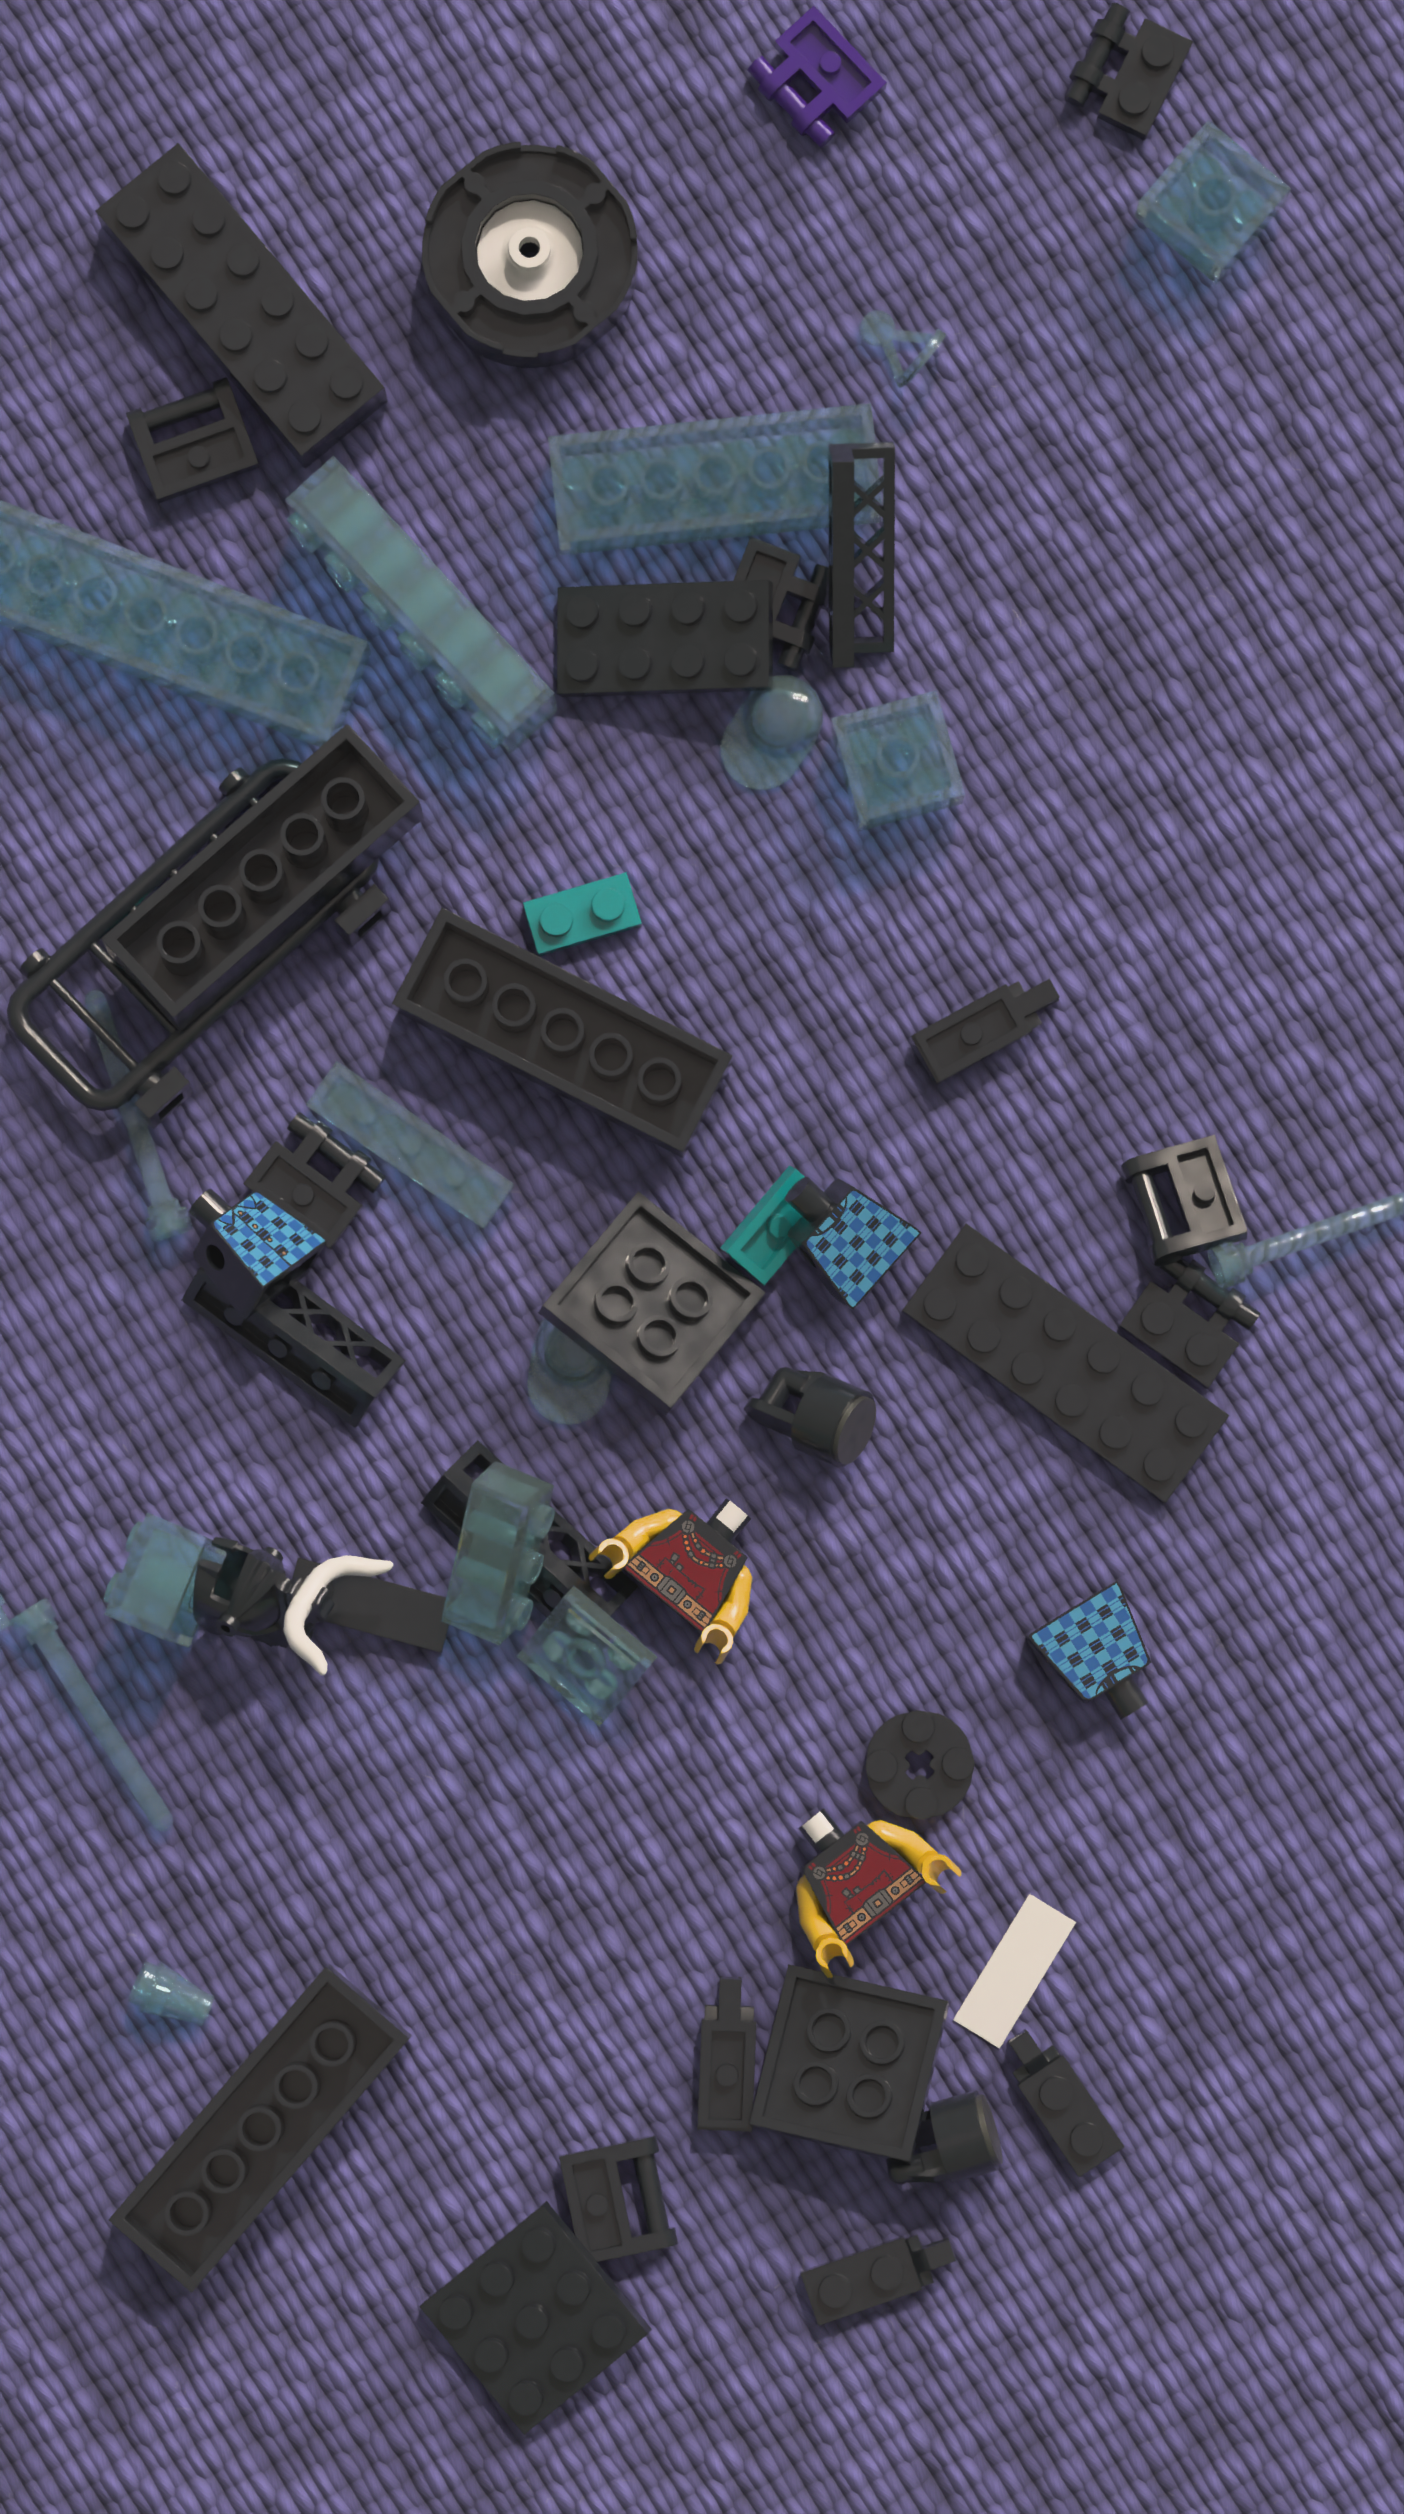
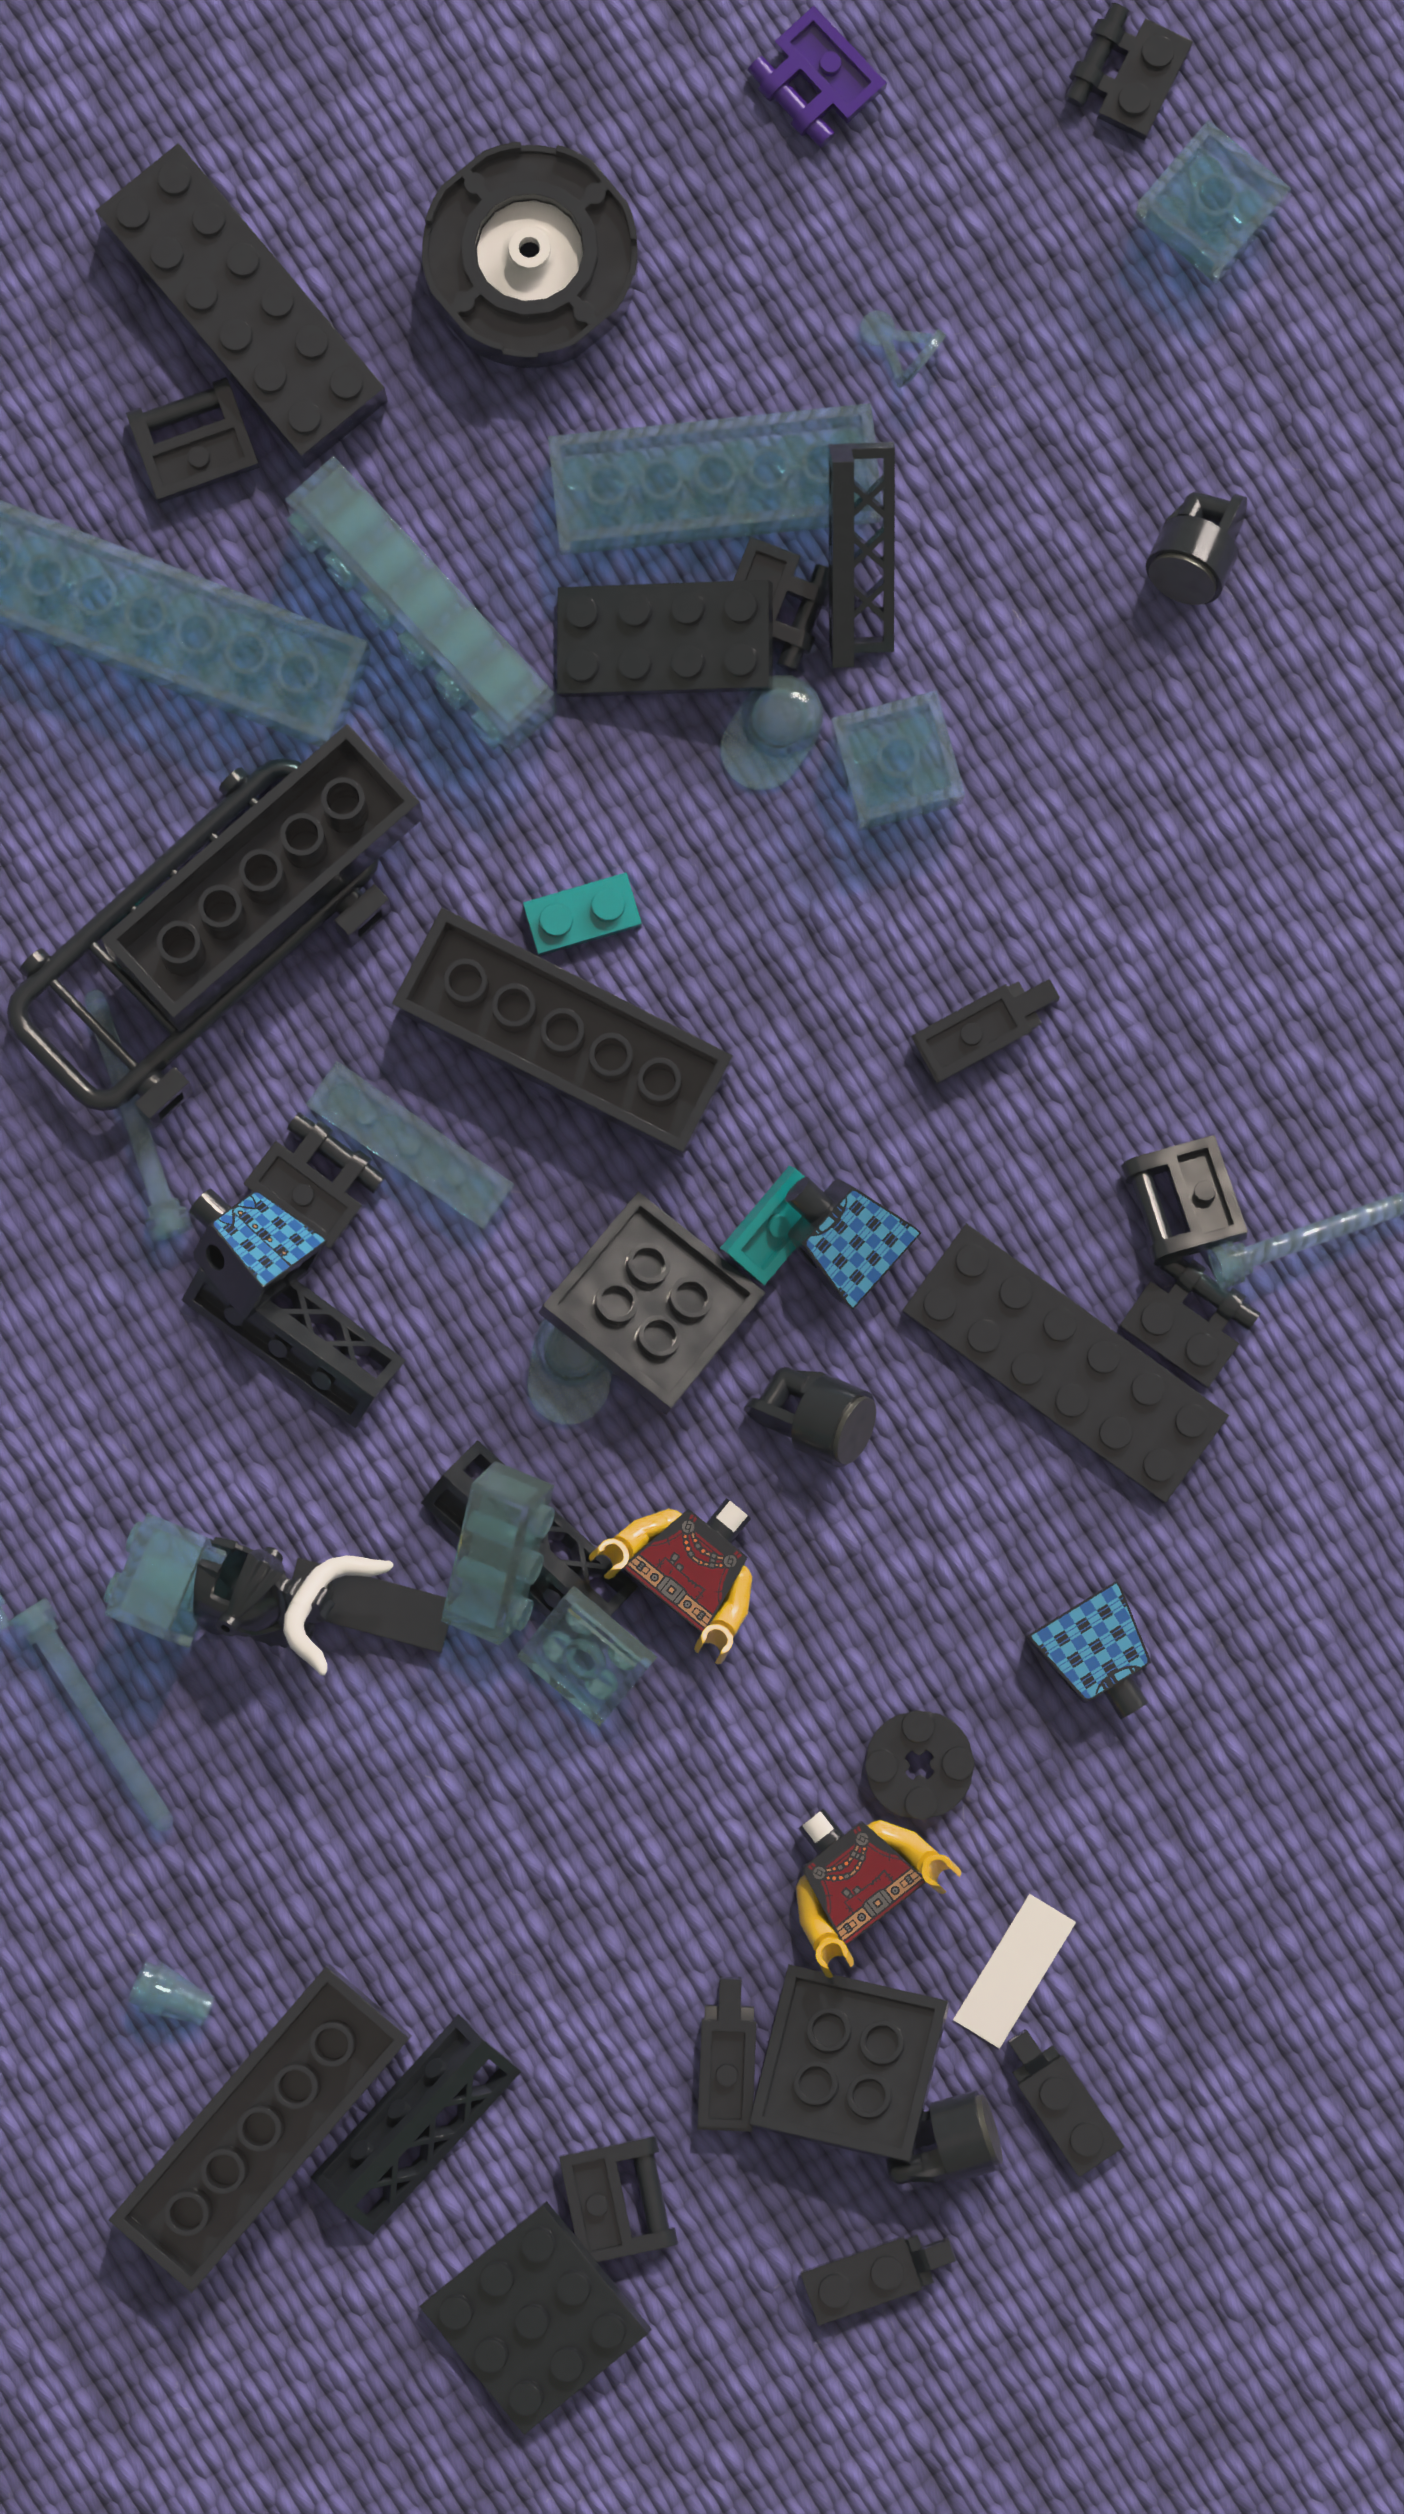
none -> black fence [311,2014,521,2235]
none -> black piece [1146,492,1247,605]

